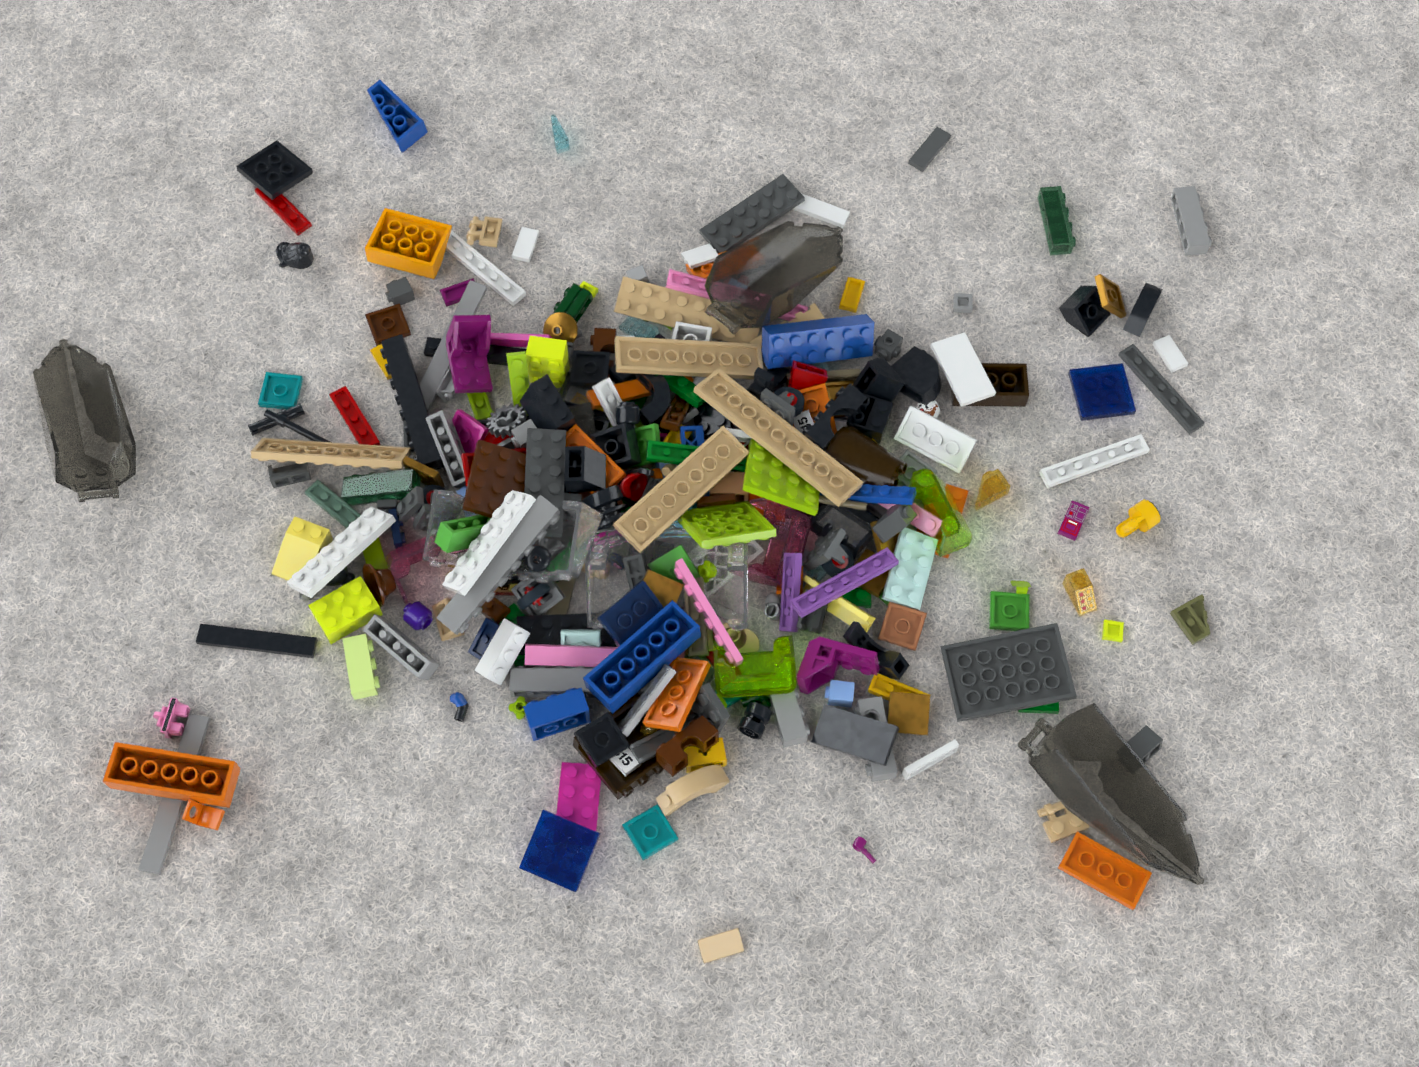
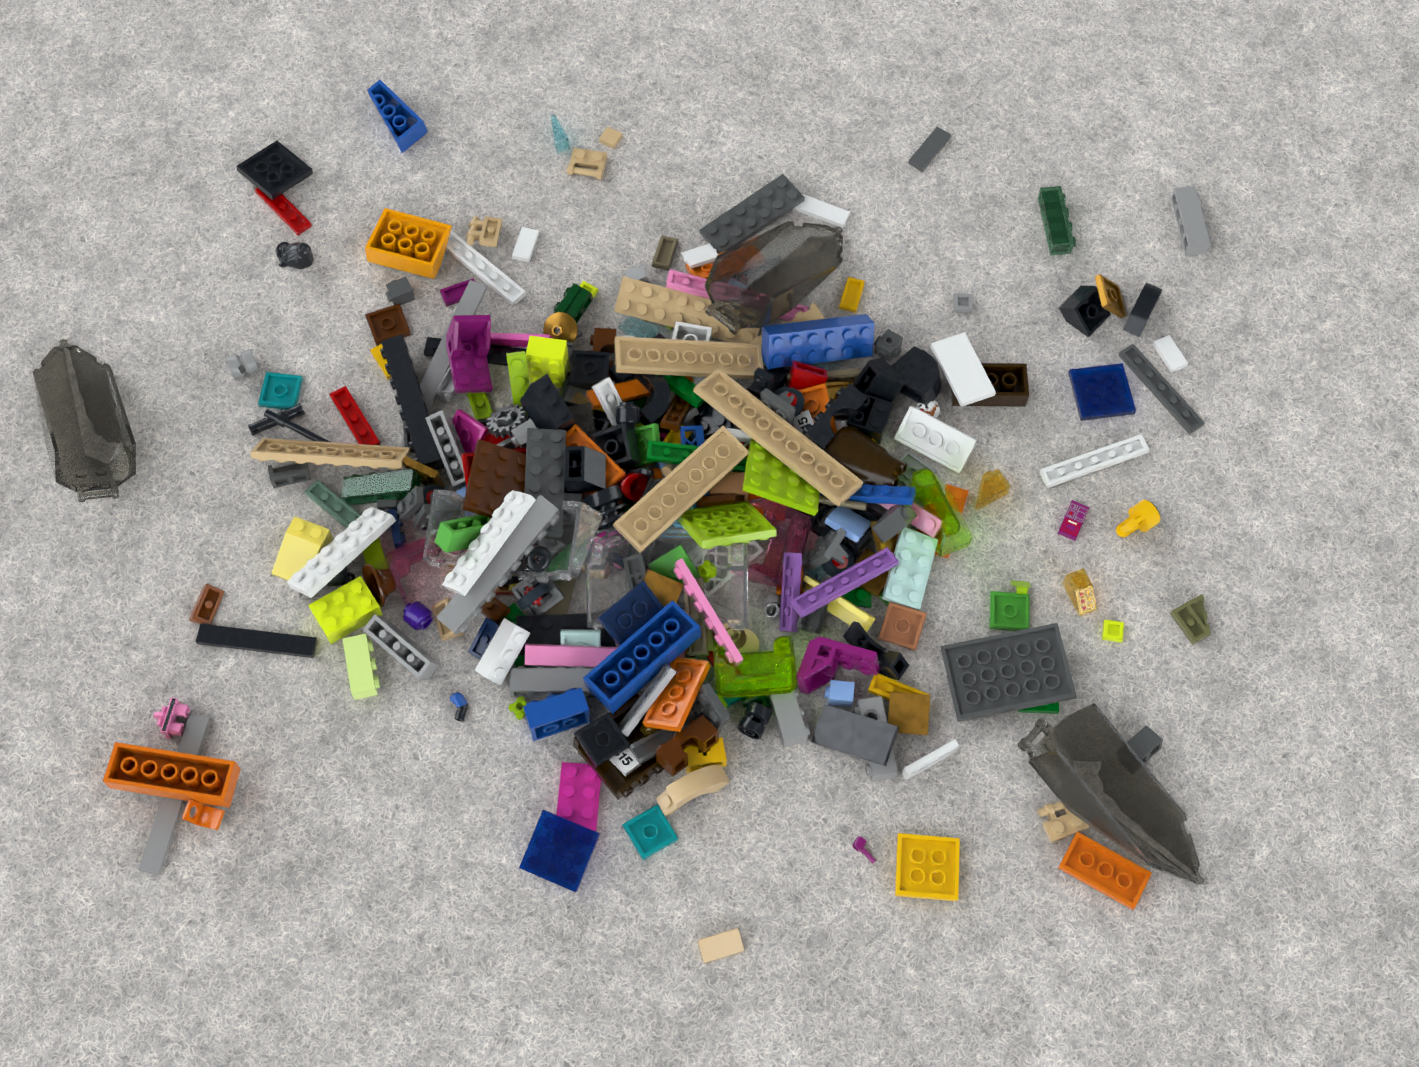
none -> dark orange slope [189,584,225,625]
none -> light grey wheel [226,349,259,380]
none -> tan plate [567,147,608,180]
none -> tan tile [599,127,623,149]
none -> dark tan tile [652,235,678,271]
none -> light blue tile [824,506,871,542]
none -> yellow plate [895,833,960,901]

